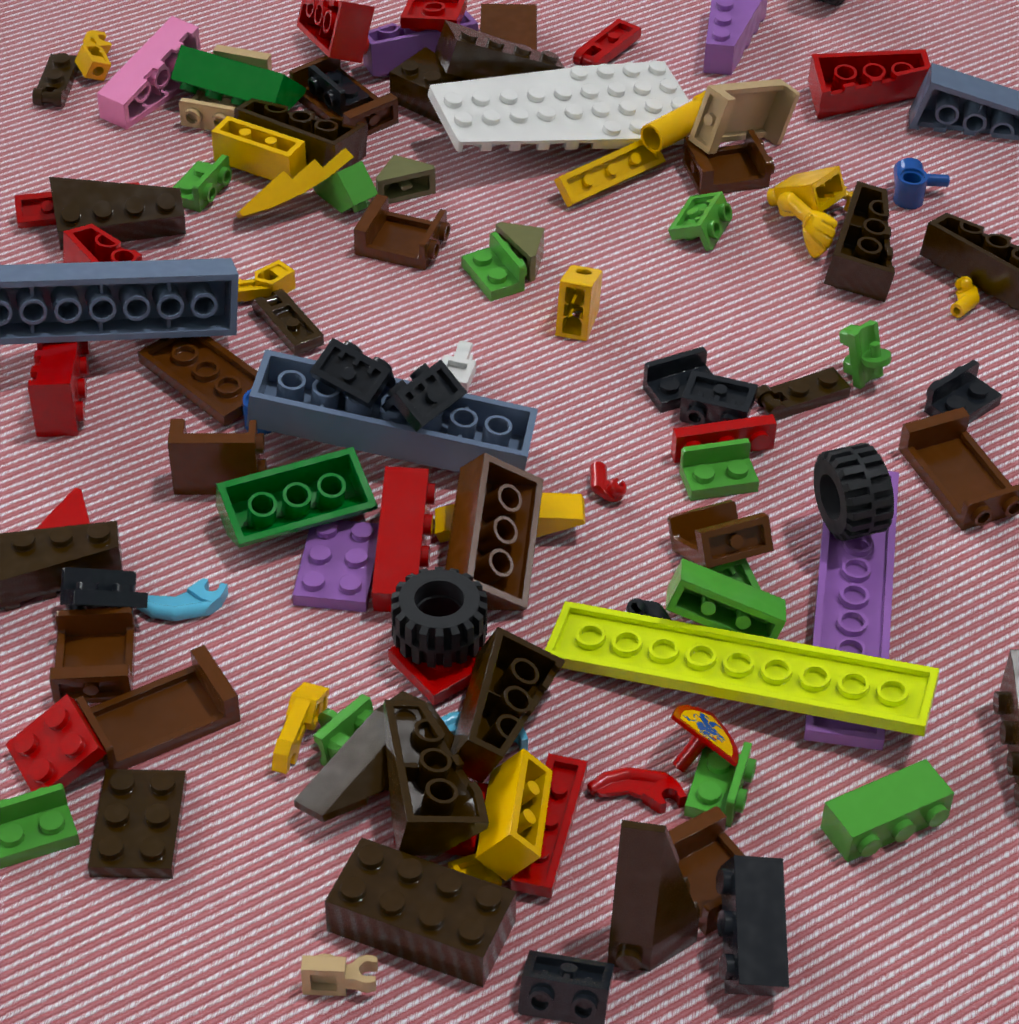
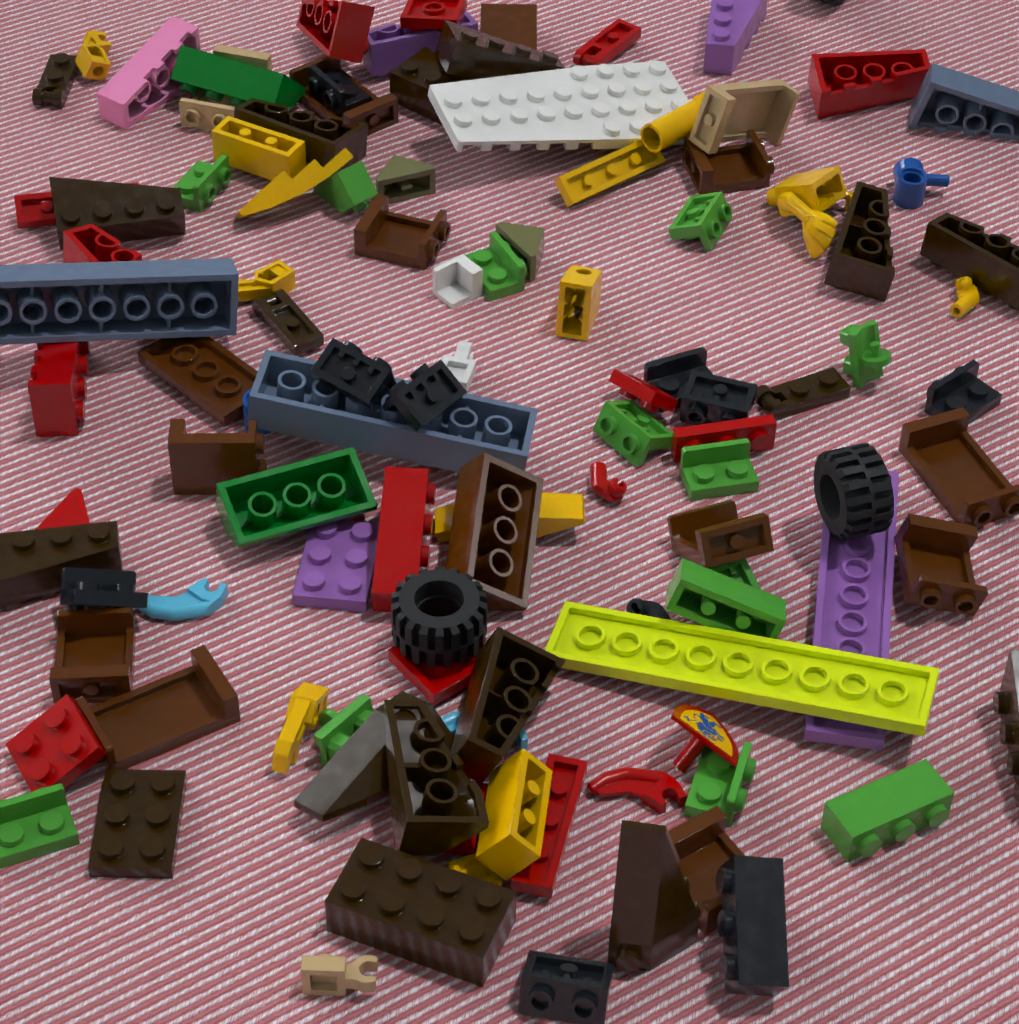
none -> white panel [432,254,483,309]
none -> bright green bracket [593,400,672,466]
none -> red plate [609,369,678,413]
none -> reddish brown panel [894,513,988,616]

